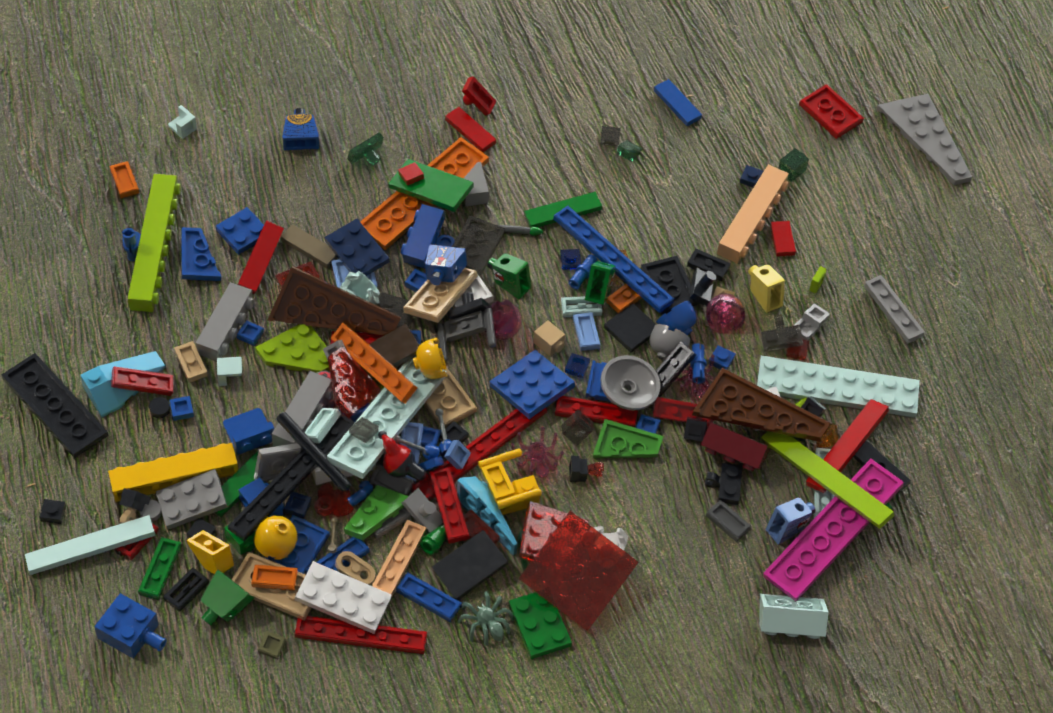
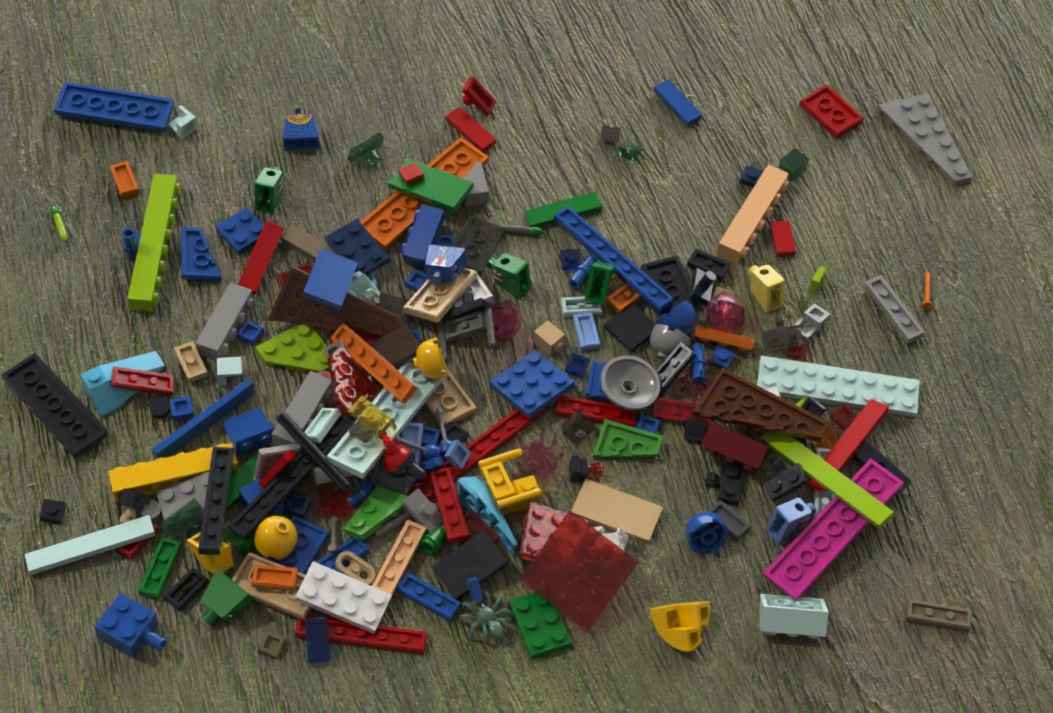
none -> lime piece [50,205,68,242]
none -> blue plate [54,82,174,132]
none -> blue tile [152,379,255,460]
none -> clear green tile [160,498,204,540]
none -> black tile [198,447,234,555]
none -> green torso [255,167,283,214]
none -> red tile [258,450,296,488]
none -> blue tile [302,248,358,310]
none -> clear blue tile [305,617,330,663]
none -> clear yellow panel [348,396,397,437]
none -> blue tile [467,577,483,602]
none -> tan tile [570,479,663,544]
none -> yellow brick [650,601,710,652]
none -> blue cylinder [685,512,729,554]
none -> orange plate [694,325,755,352]
none -> black plate [763,457,809,502]
none -> clear red tile [830,404,857,431]
none -> dark tan tile [905,599,972,632]
none -> orange piece [921,272,933,310]

